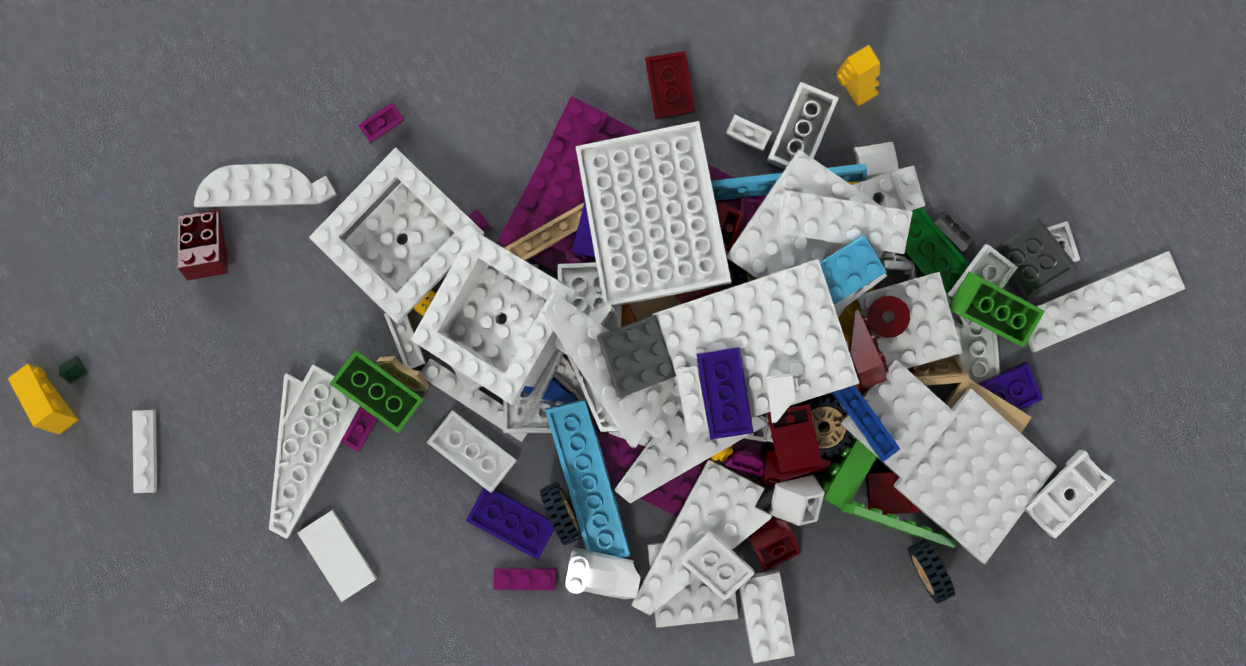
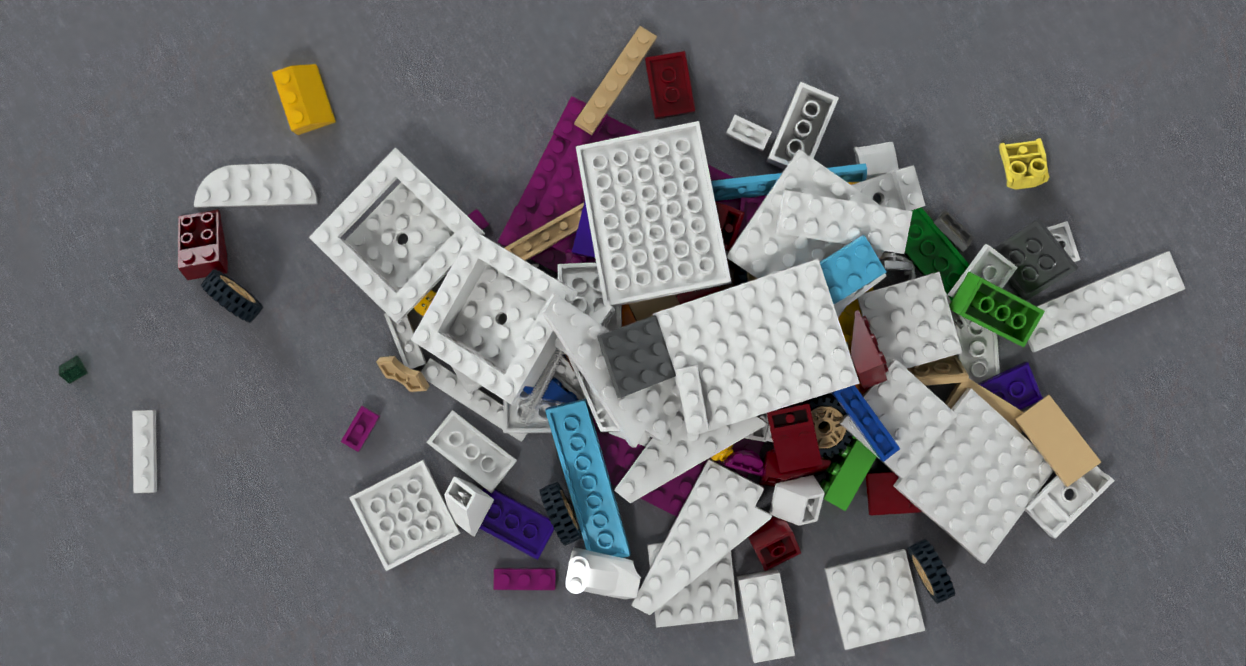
yellow wedge [8,363,79,435] -> none
white wing [269,365,360,539] -> none
white tile [297,510,377,602] -> none
white plate [308,176,338,204] -> none
bright green brick [329,350,424,433] -> none
magenta plate [358,103,405,143] -> none
white plate [680,531,755,601] -> none
dark purple tile [696,347,754,440] -> none
white slope [766,374,799,423] -> none
yellow wedge [836,45,880,107] -> none
bright green plate [842,501,957,548] -> none
dark red tile [867,296,910,338] -> none
none -> black wheel [201,270,263,323]
none -> yellow slope [272,64,336,135]
none -> white plate [349,460,461,571]
none -> white slope [444,476,494,537]
none -> tan plate [574,26,657,135]
none -> white plate [824,549,925,650]
none -> light yellow slope [999,138,1050,190]
none -> tan tile [1014,395,1101,487]

